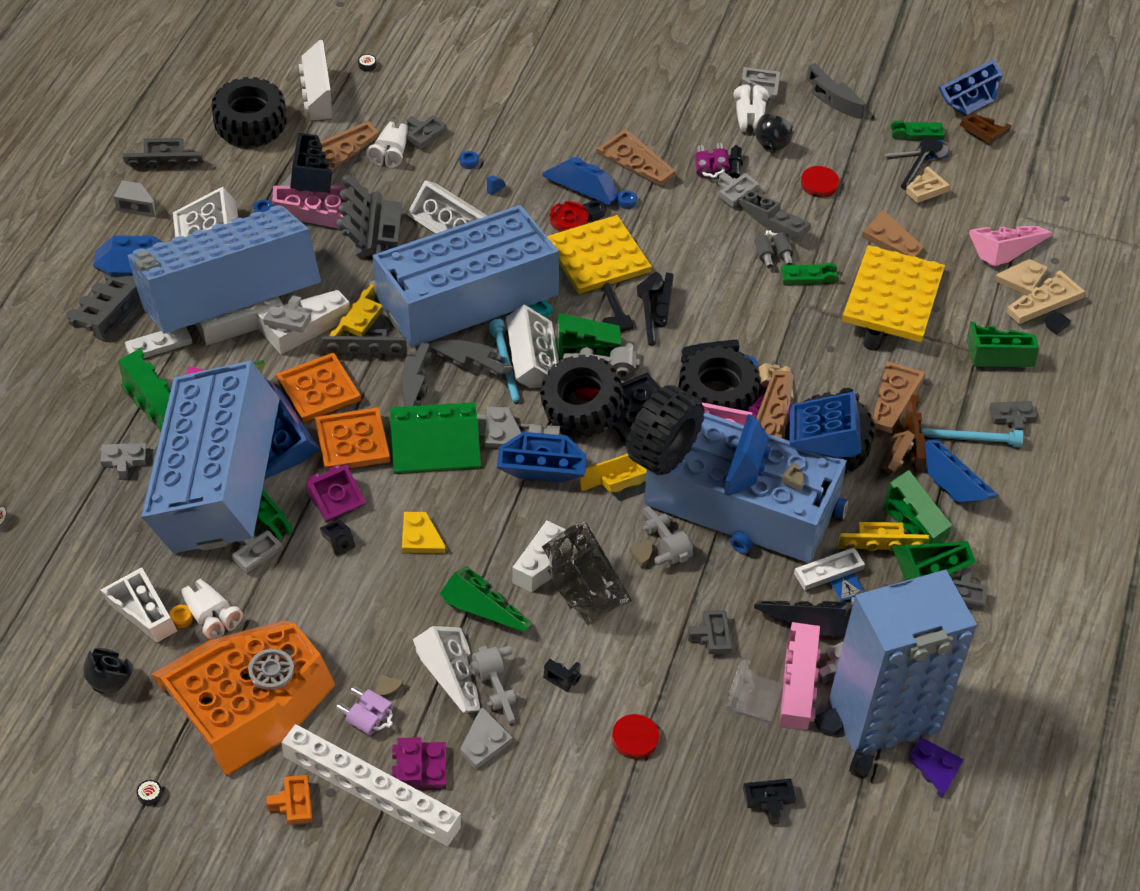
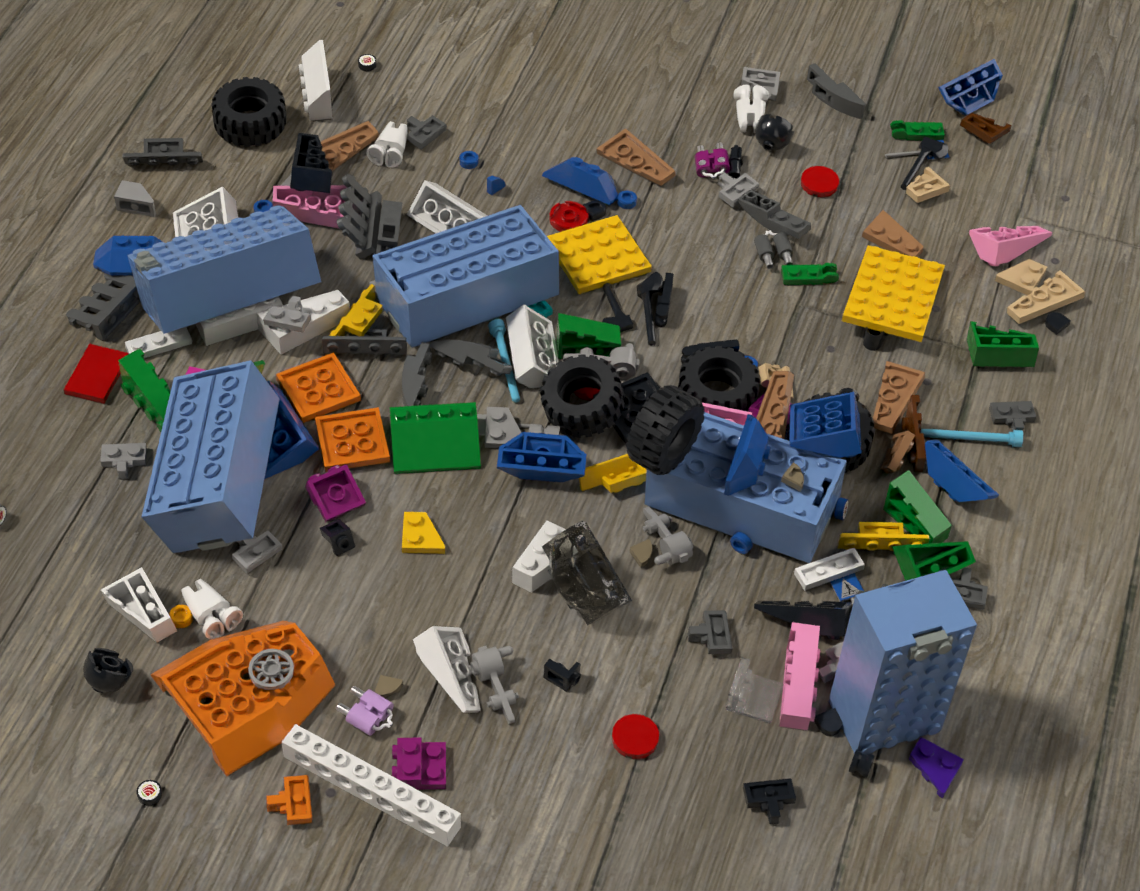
green hinge [257,489,293,540] -> none
green wedge [439,566,533,632] -> none
light grey wing [460,708,513,769] -> none
none -> red tile [64,344,129,404]

